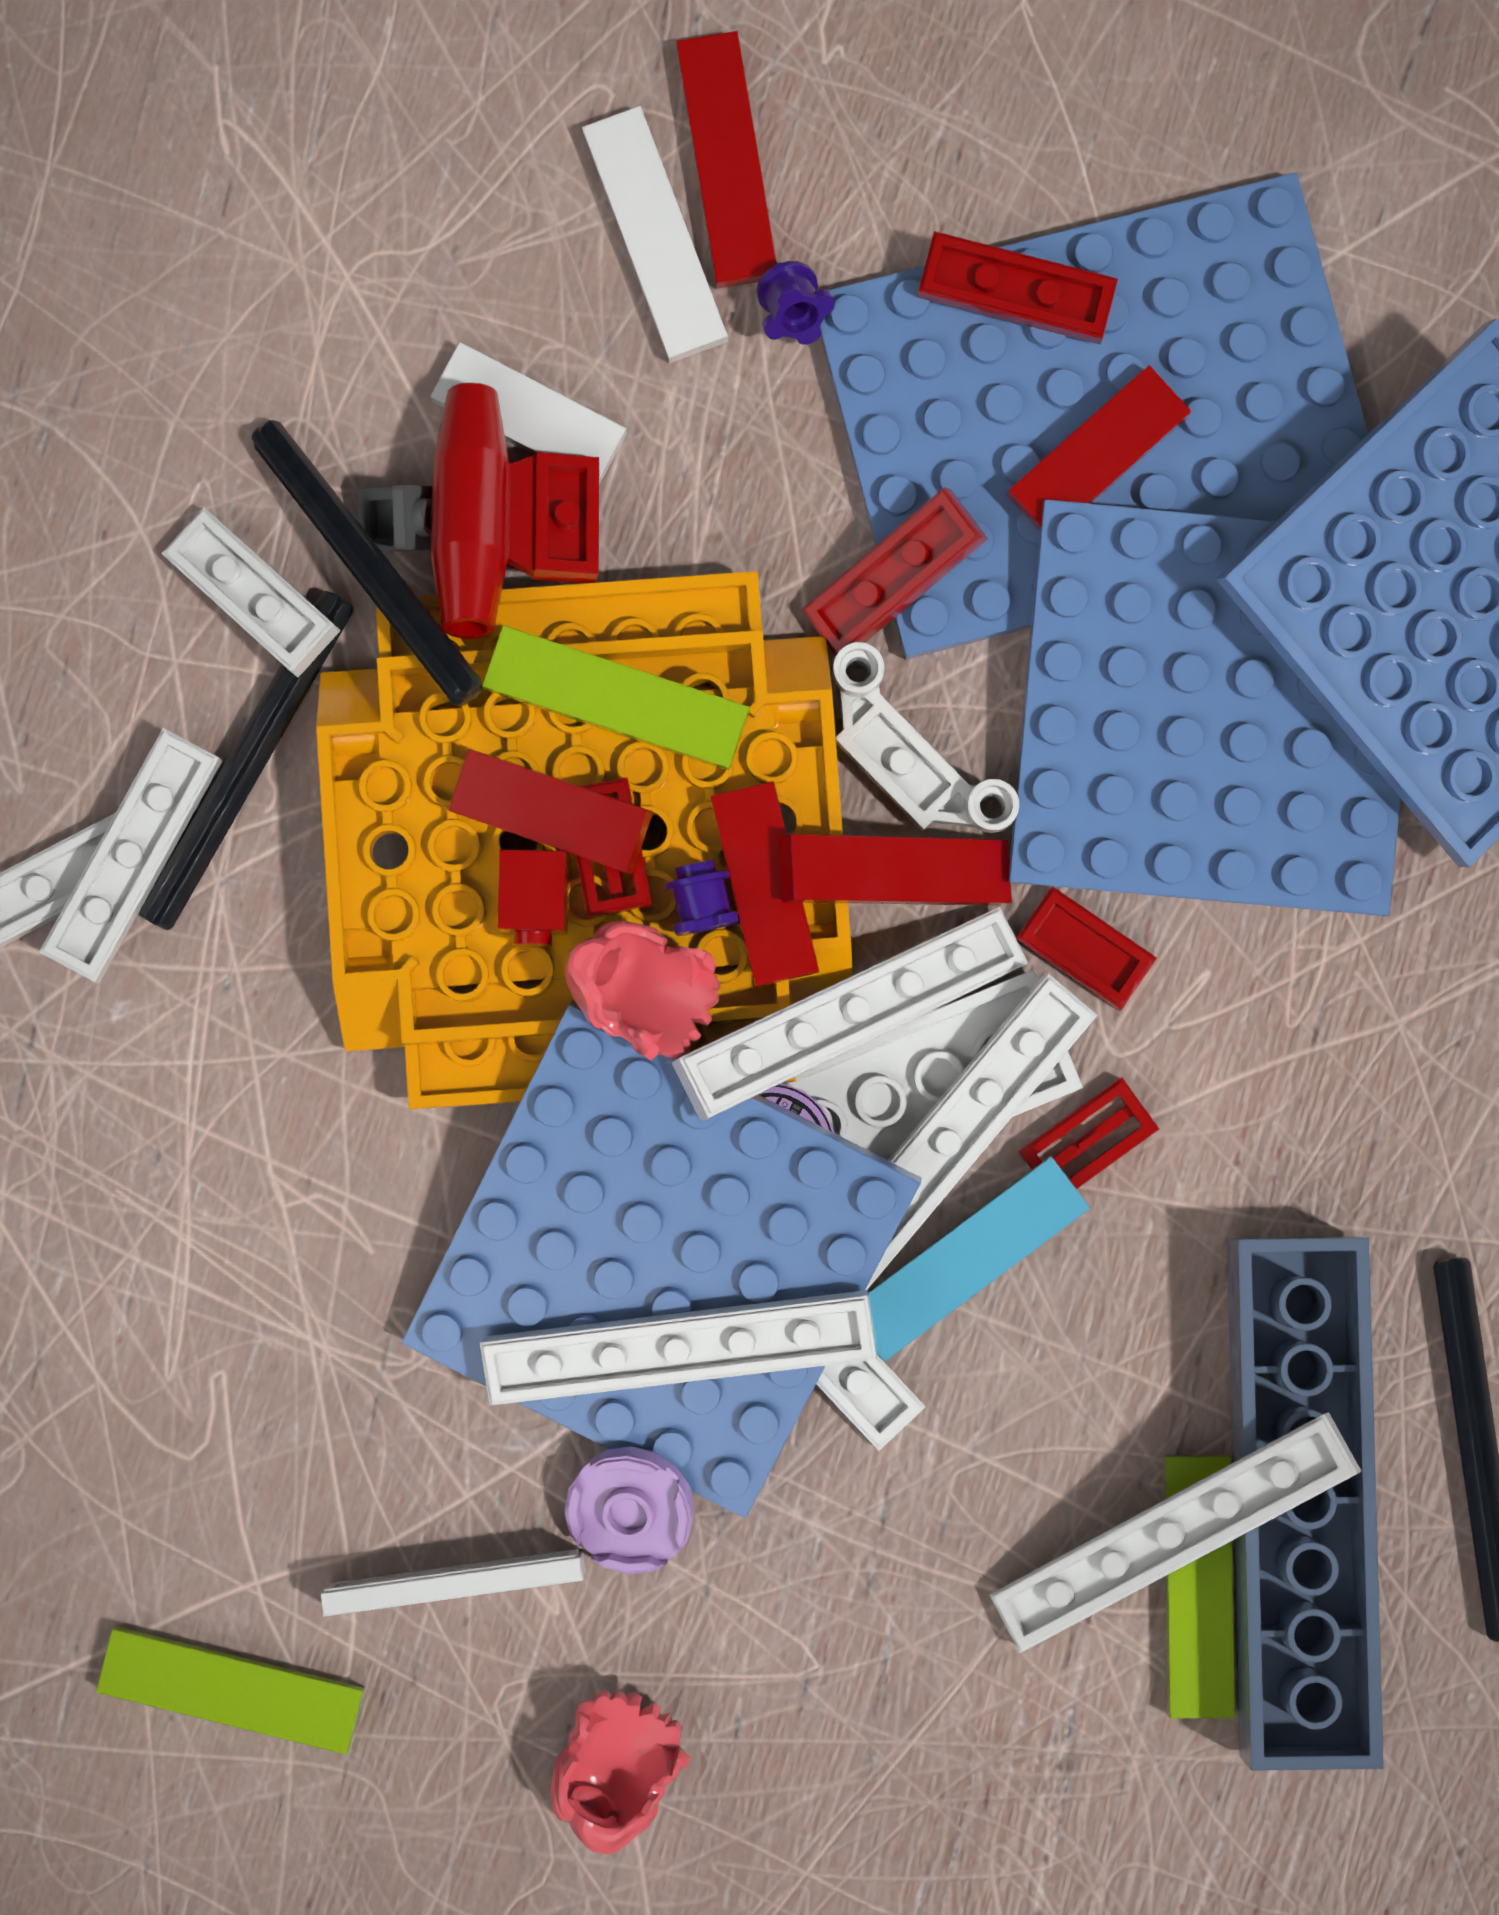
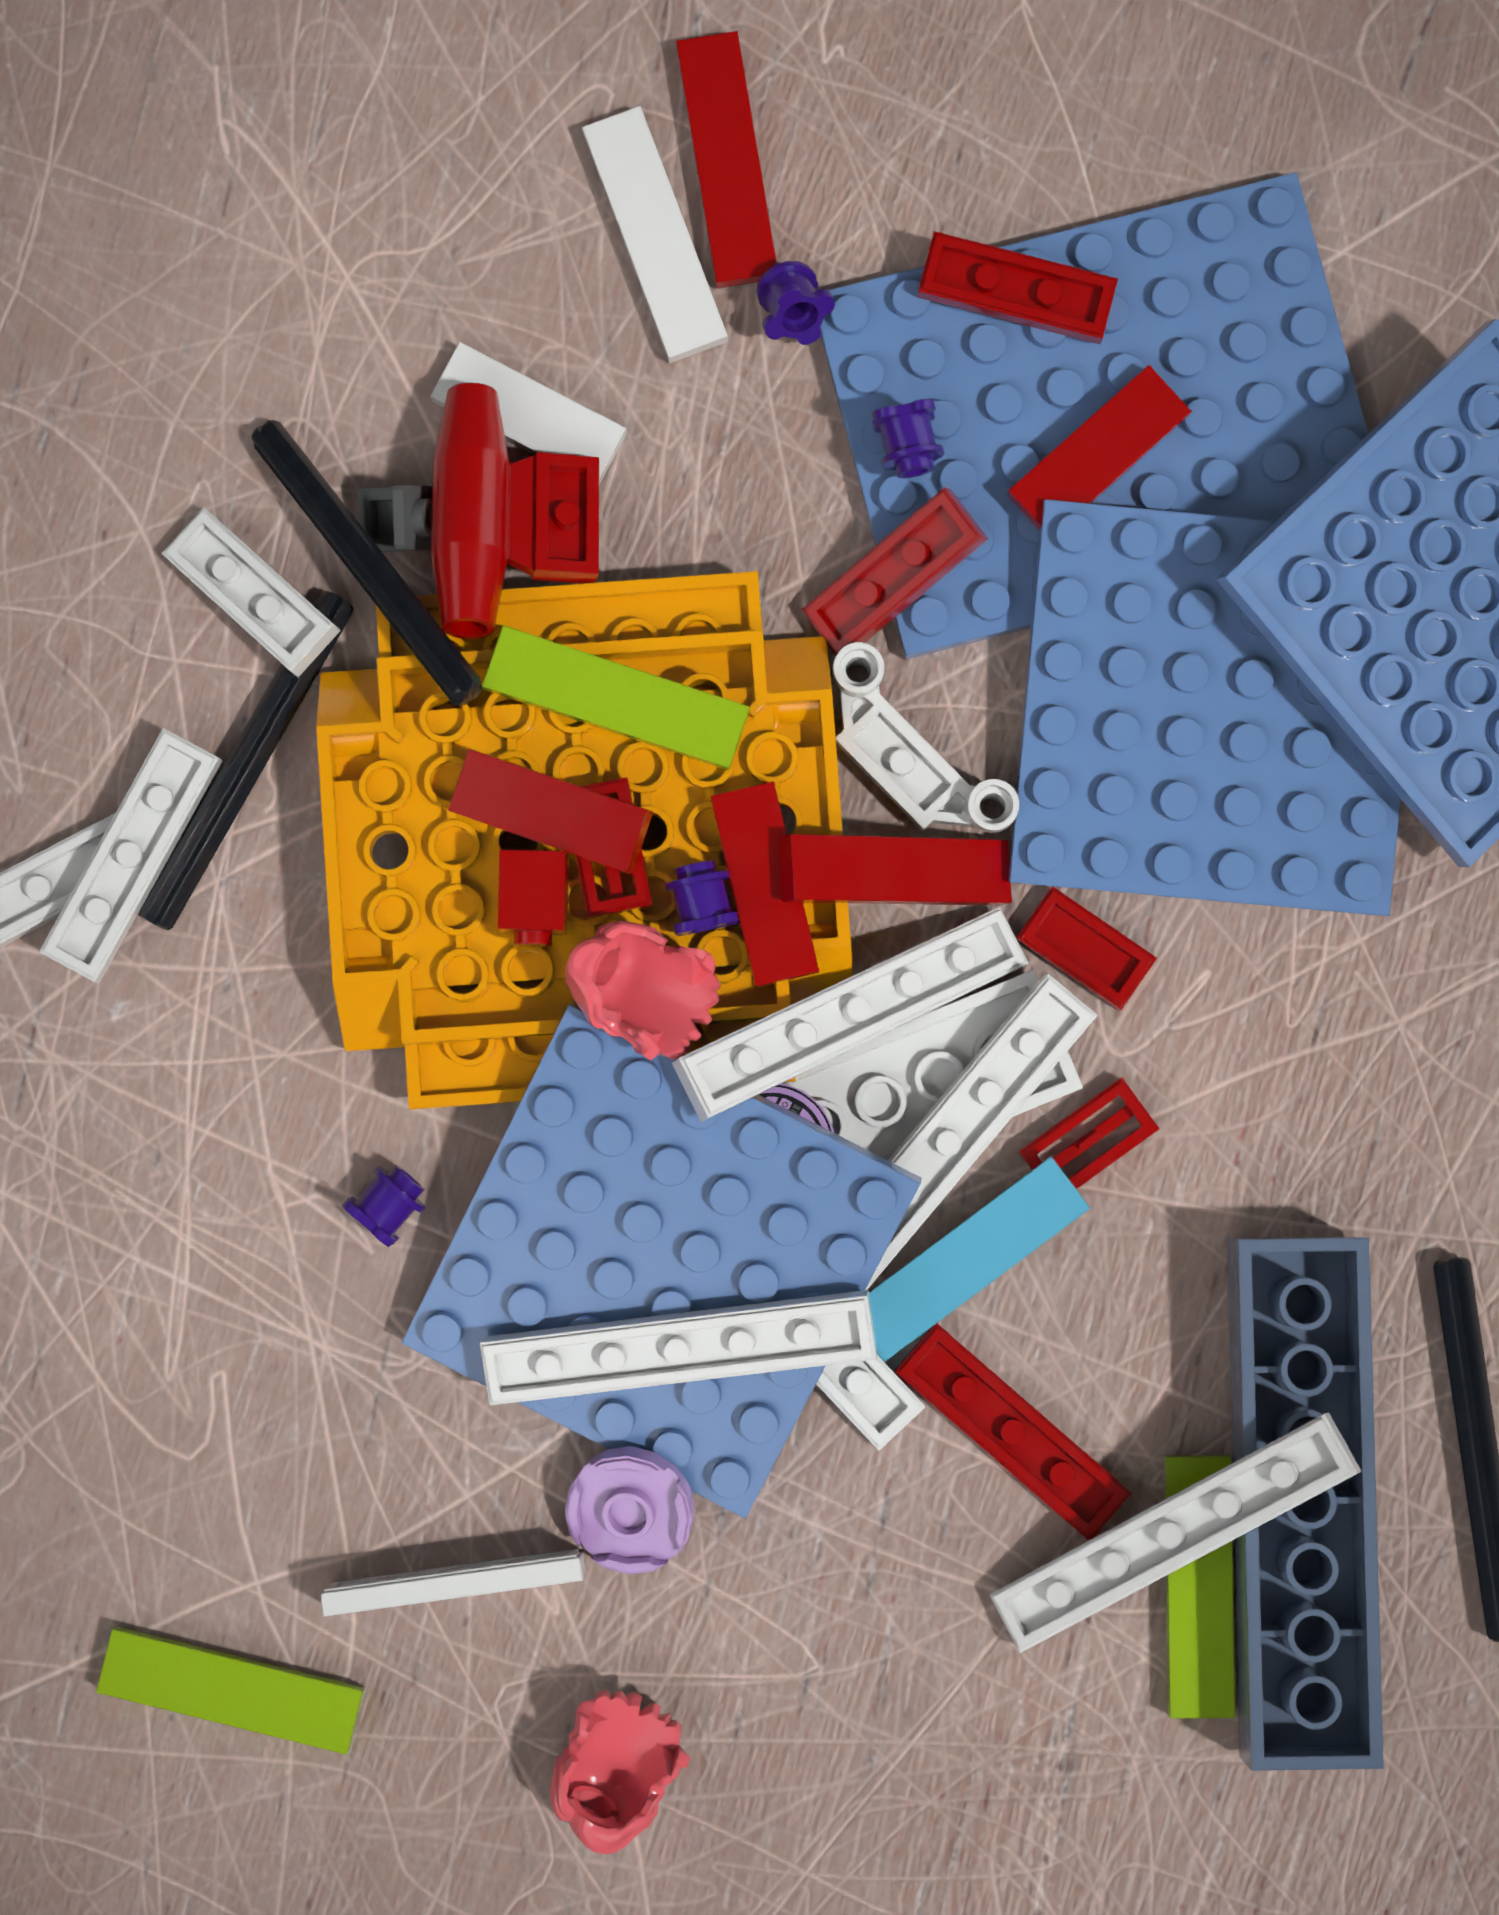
none -> dark purple brick [342,1165,425,1247]
none -> dark purple brick [872,398,945,478]
none -> red tile [894,1323,1132,1541]

